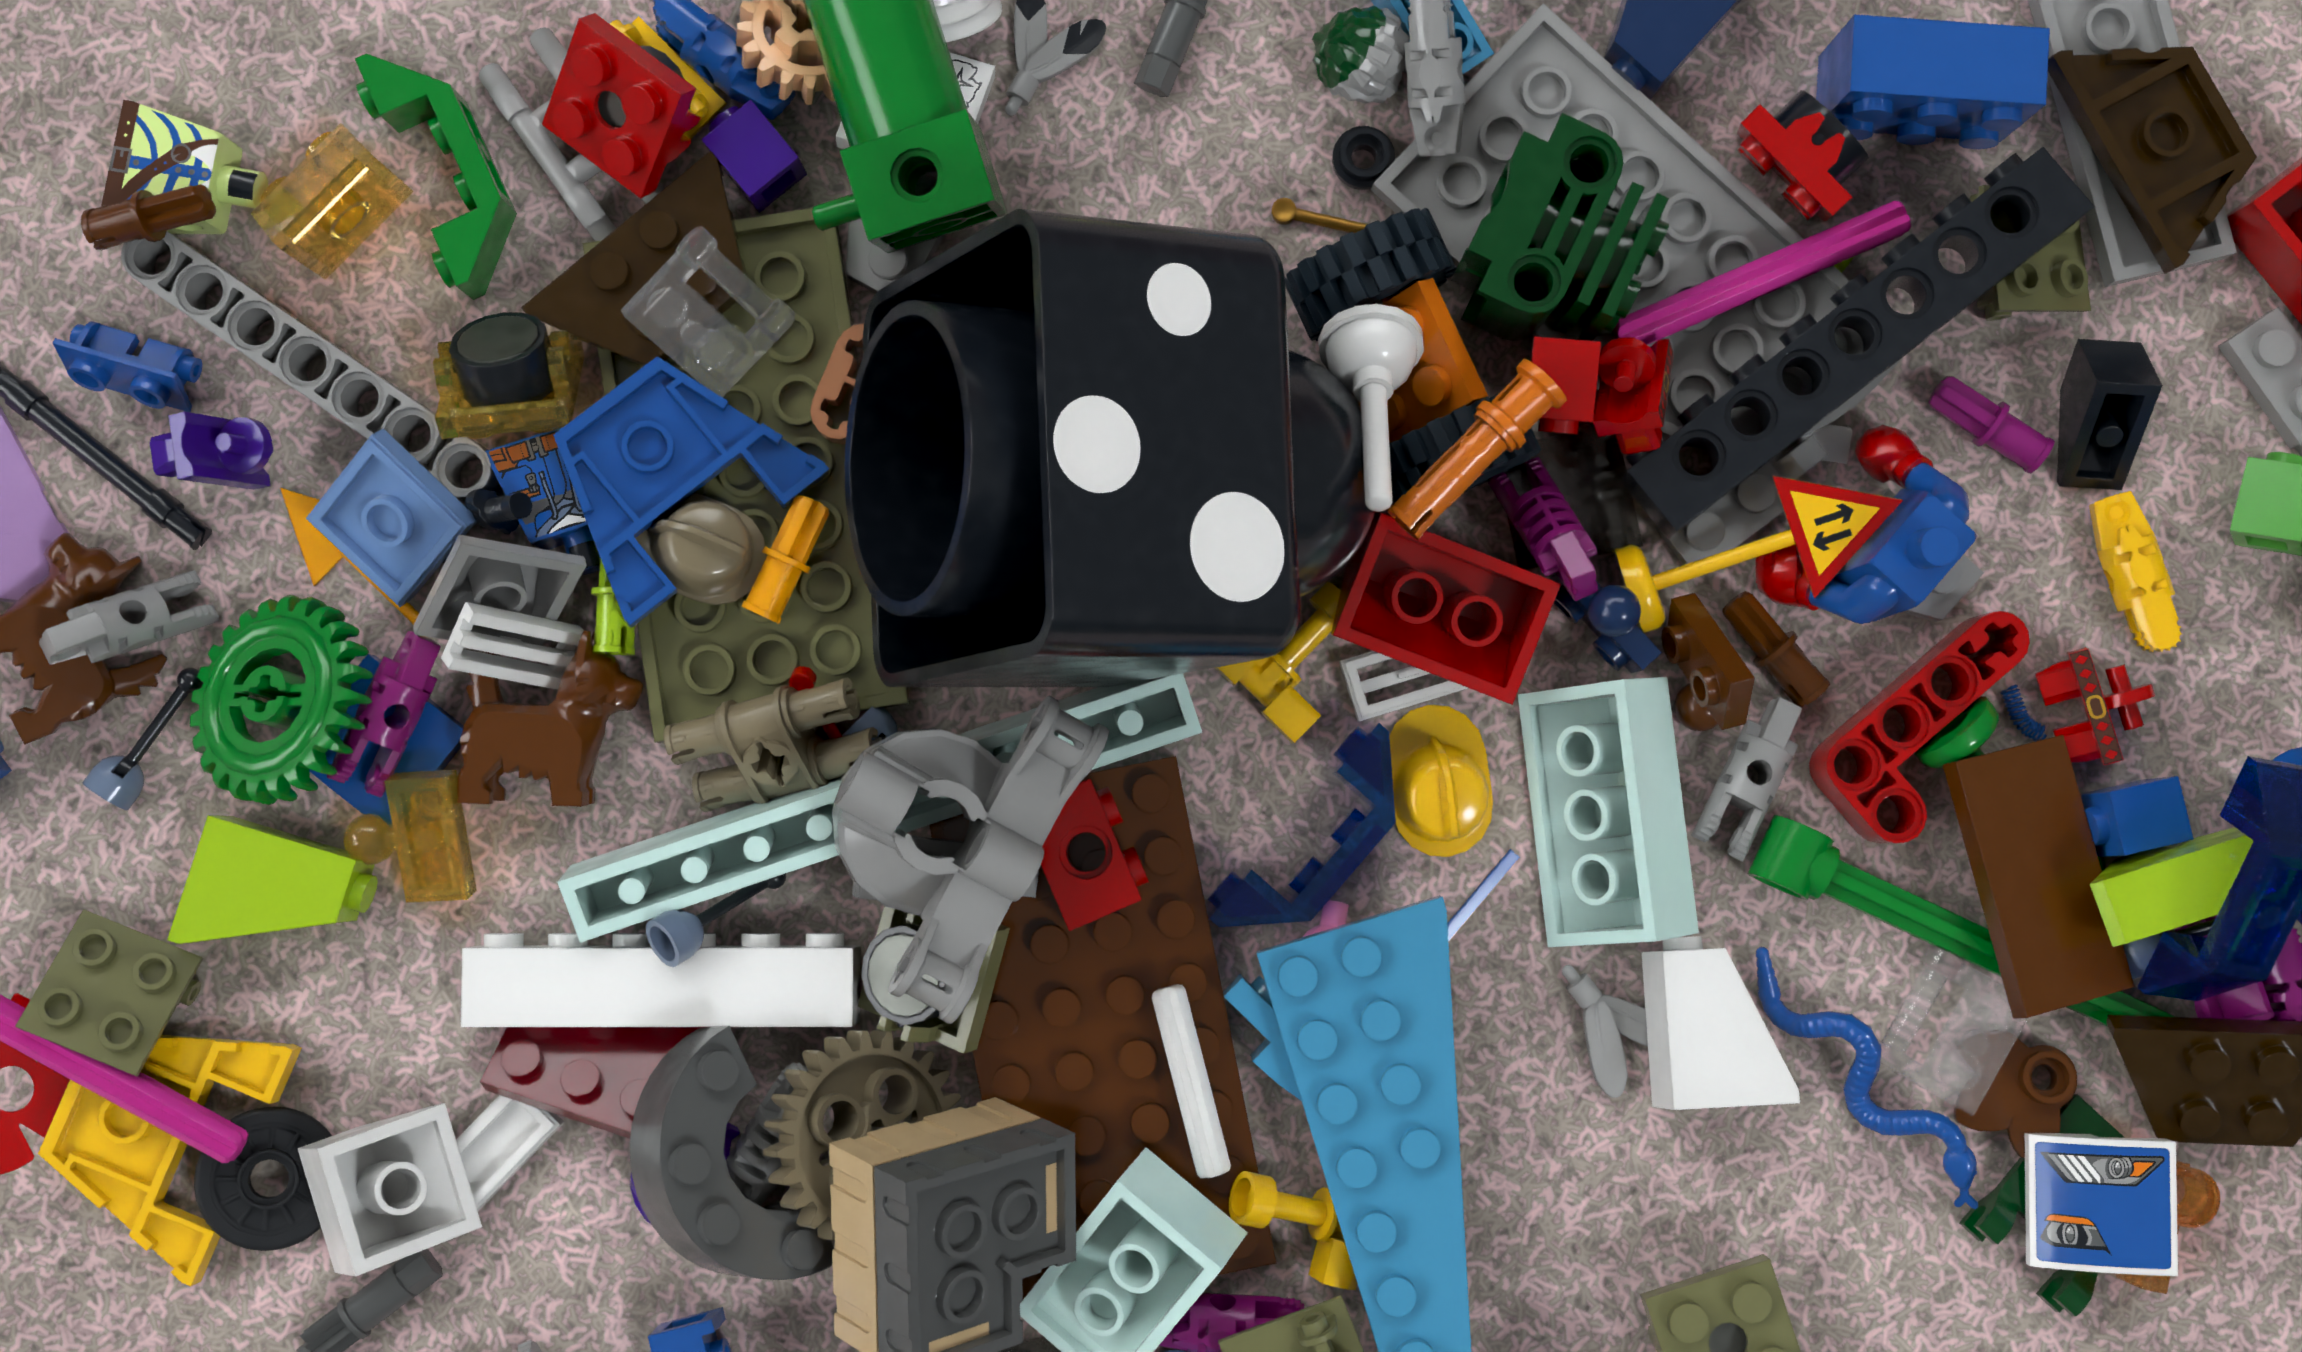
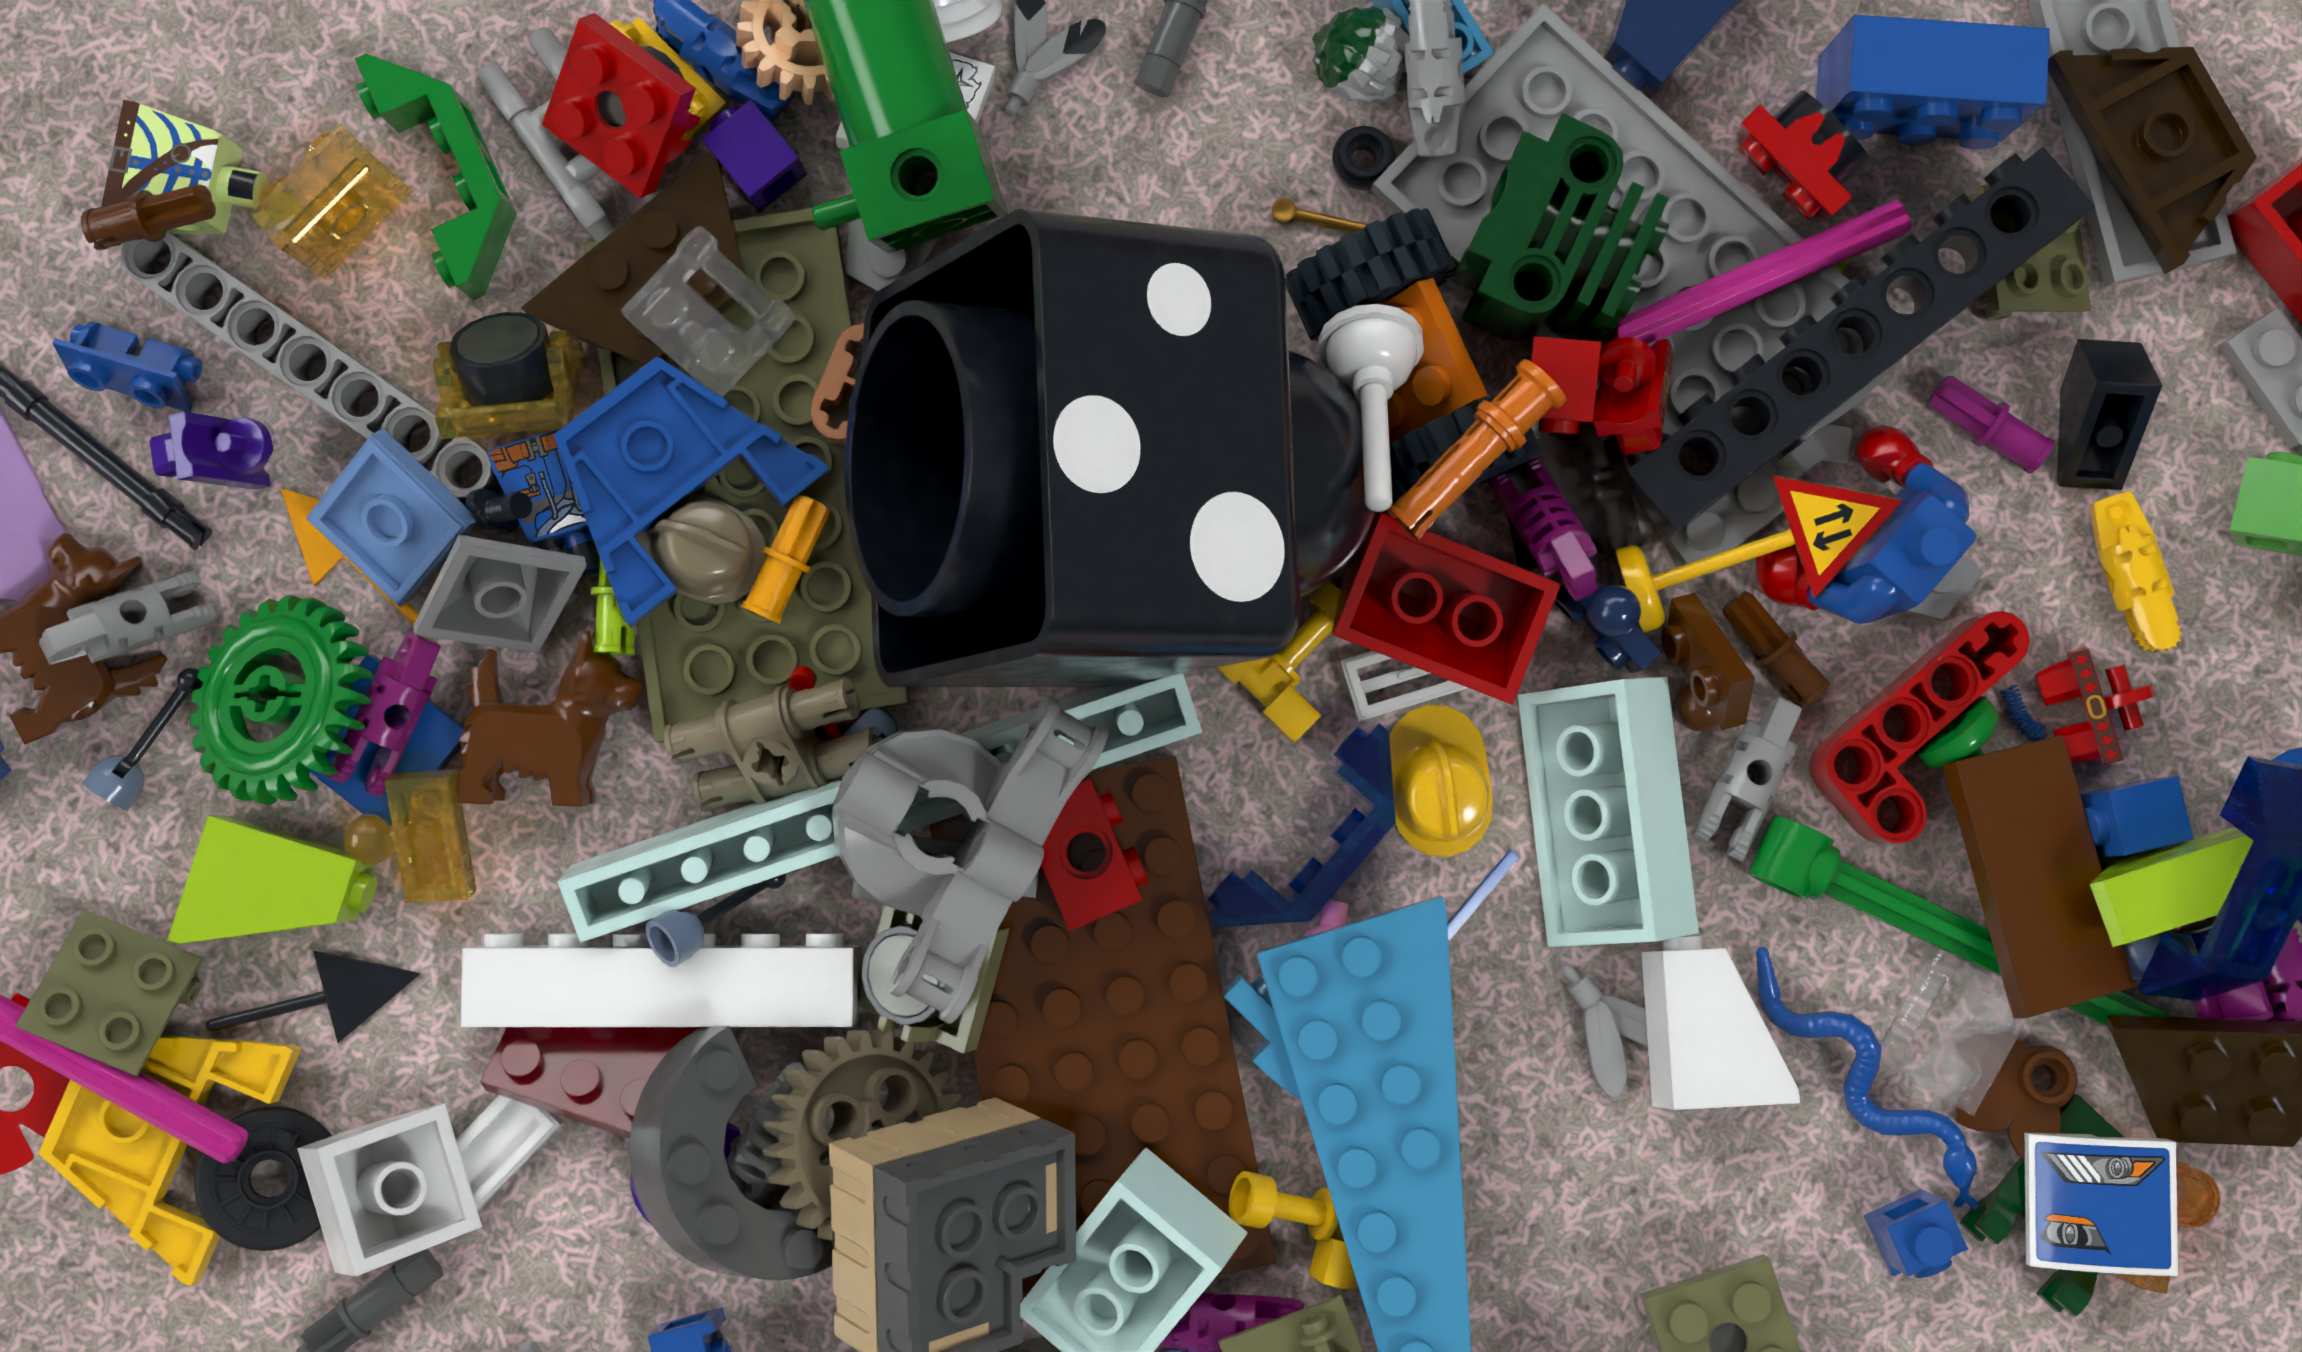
white tile [441,602,584,690] -> none
white axle [1152,984,1231,1178] -> none
none -> black piece [206,951,421,1043]
none -> blue brick [1863,1189,1968,1278]

